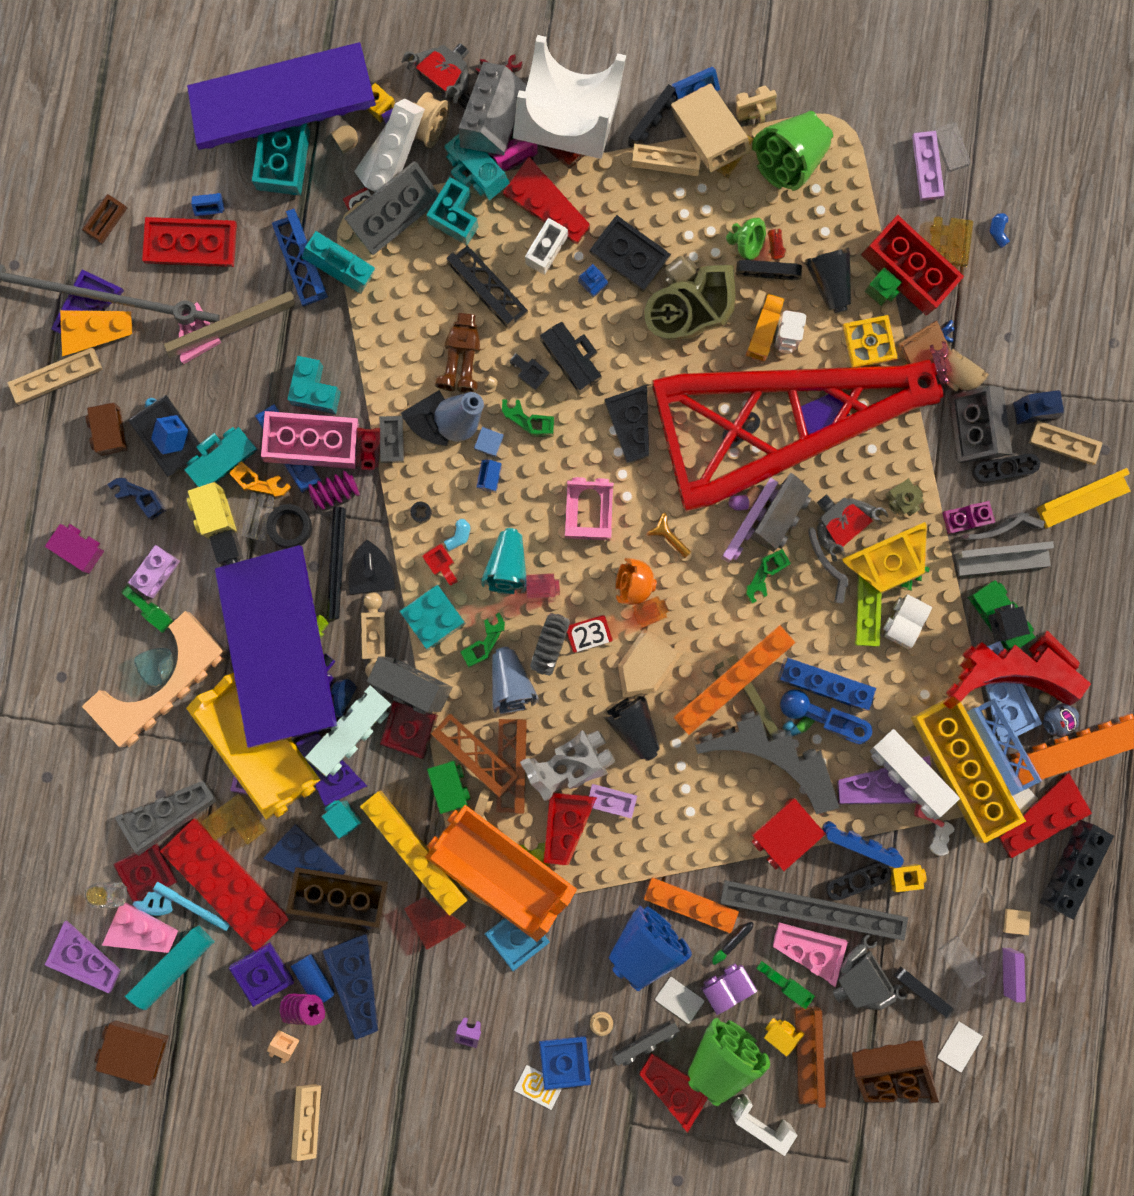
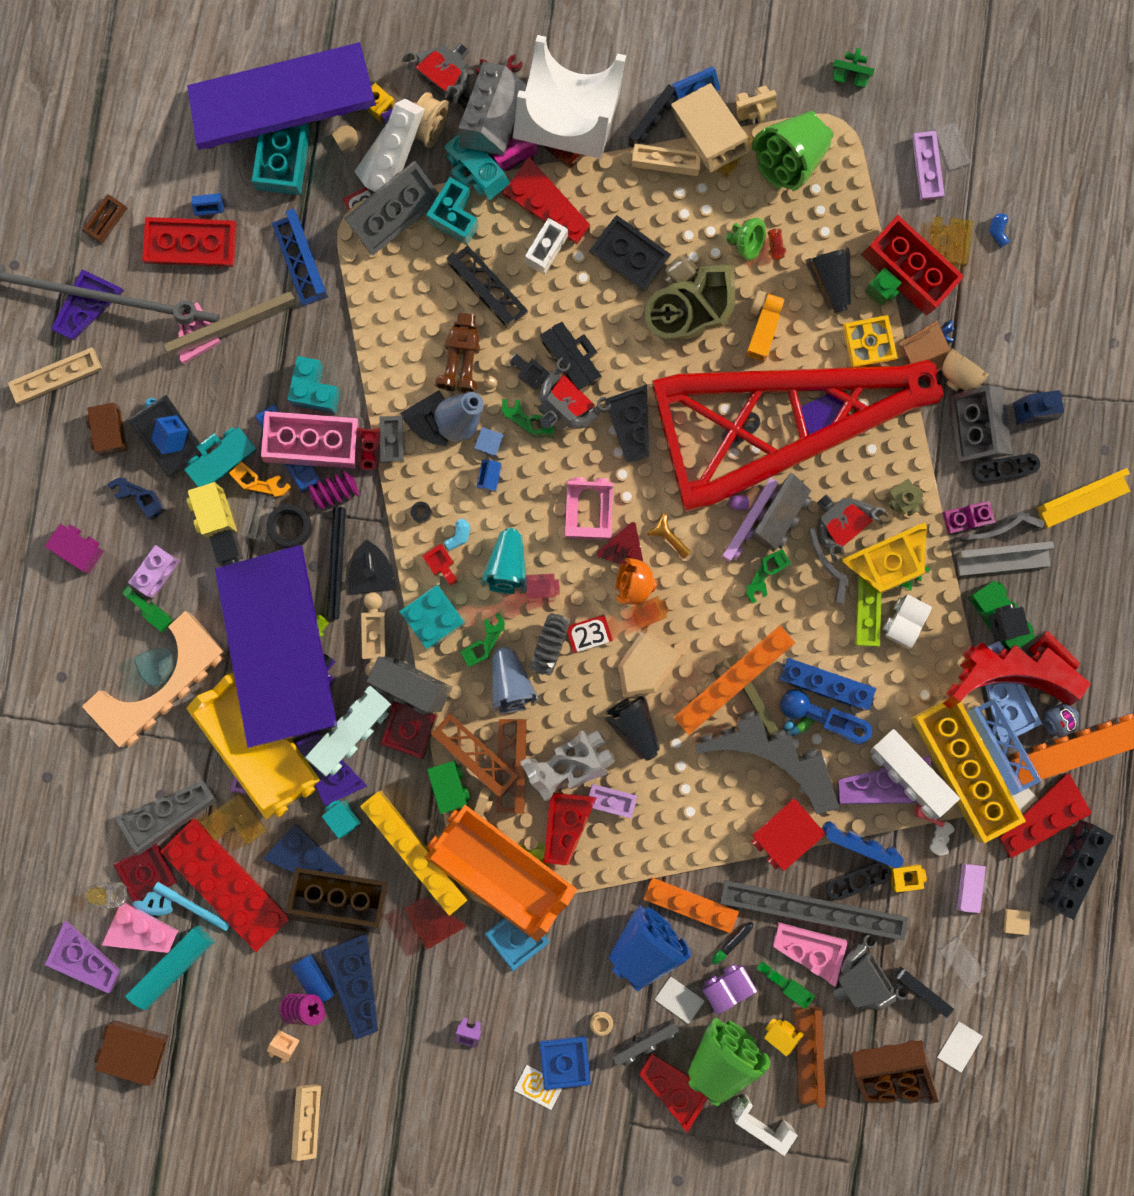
light orange wing [60,310,132,357] -> none
dark purple tile [229,942,294,1007] -> none
teal piece [302,231,375,294] -> none
dark blue tile [331,679,357,717] -> none
blue piece [578,264,608,298] -> none
black beam [736,260,802,280] -> none
white brick [774,310,806,354] -> none
clear pink plate [930,341,952,384] -> none
medium lavender tile [1002,948,1026,1002] -> none
tan plate [1028,421,1103,465] -> none
none -> dark grey torso [539,358,611,431]
none -> dark red piece [597,522,643,565]
none -> green hips [832,47,875,88]
none -> lavender slope [957,863,986,913]

